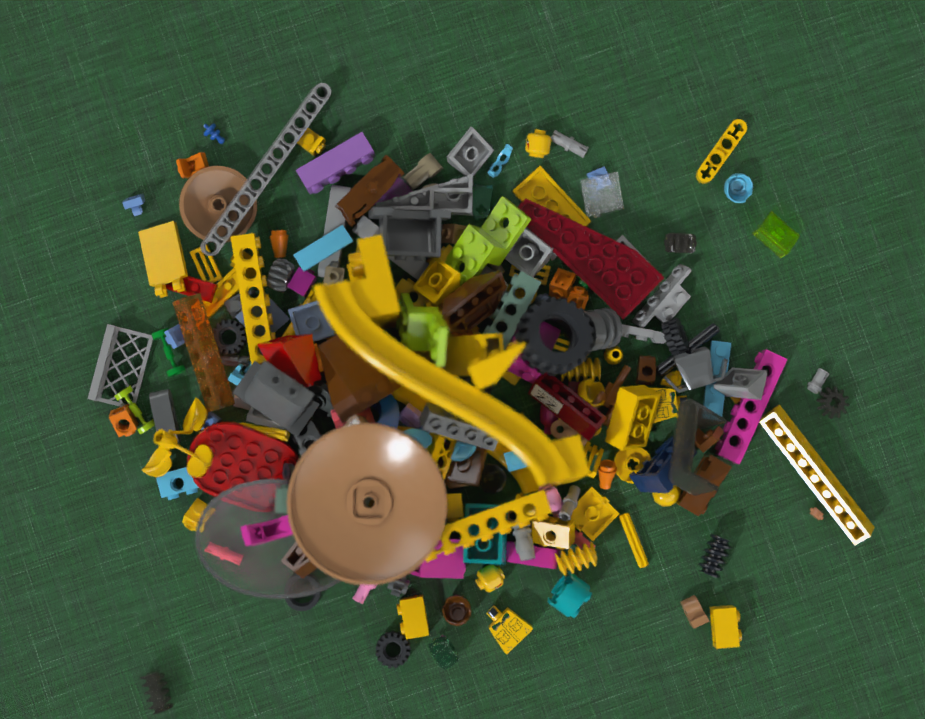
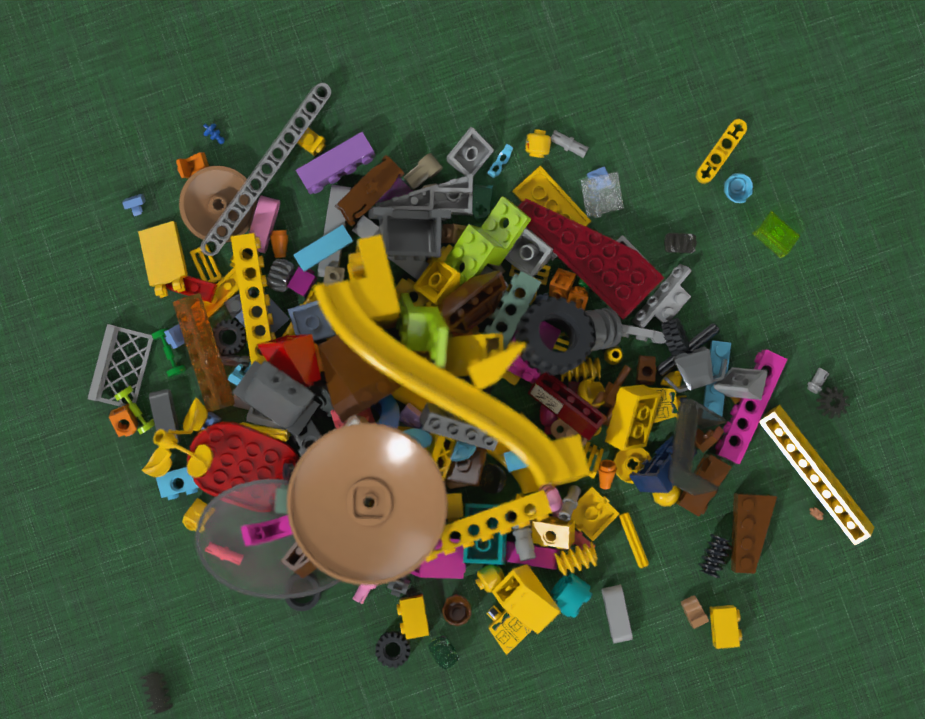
none -> bright pink beam [247,195,280,253]
none -> yellow slope [492,564,561,634]
none -> light grey beam [602,585,633,644]
none -> reddish brown wedge [731,493,777,574]

